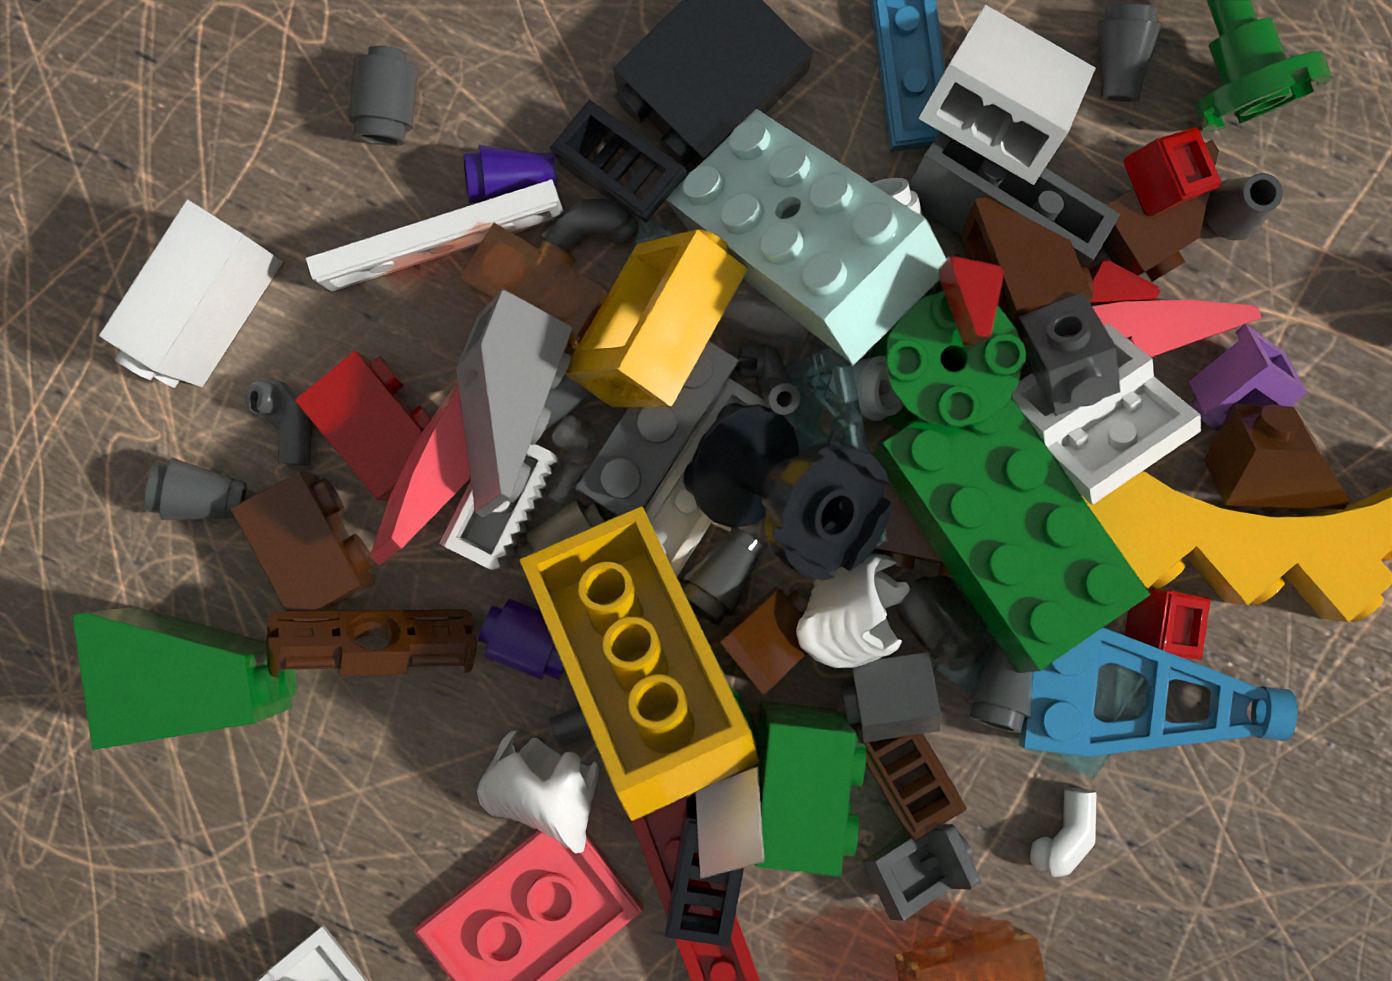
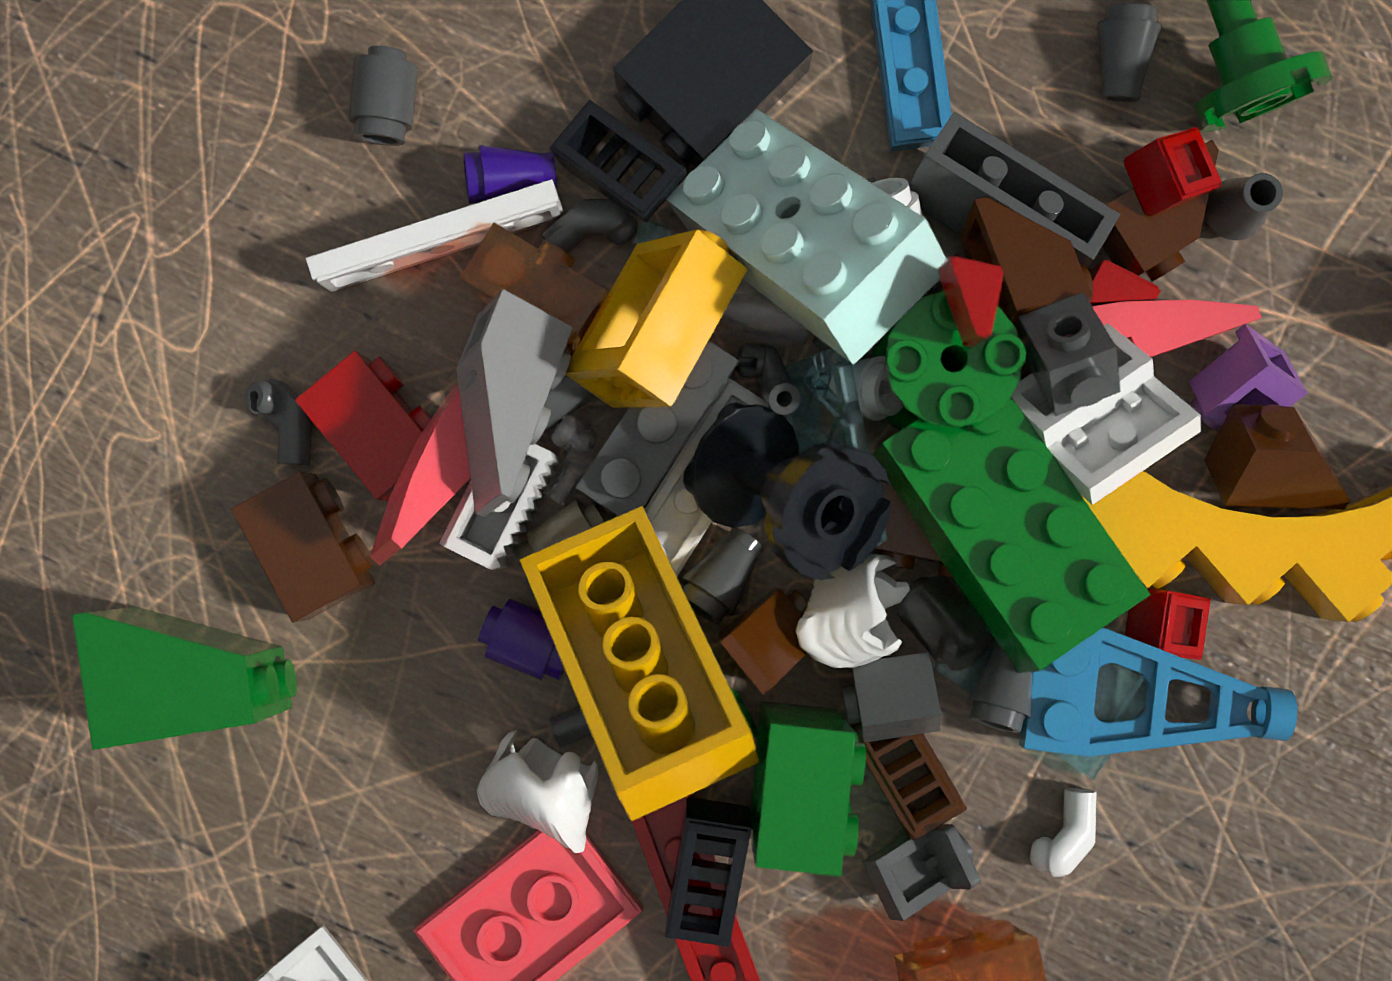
white brick [99,199,283,388] -> none
dark grey cone [145,458,247,520] -> none
reddish brown piece [266,609,477,677] -> none
white sticker [696,767,764,879] -> none
white brick [918,5,1096,185] -> none

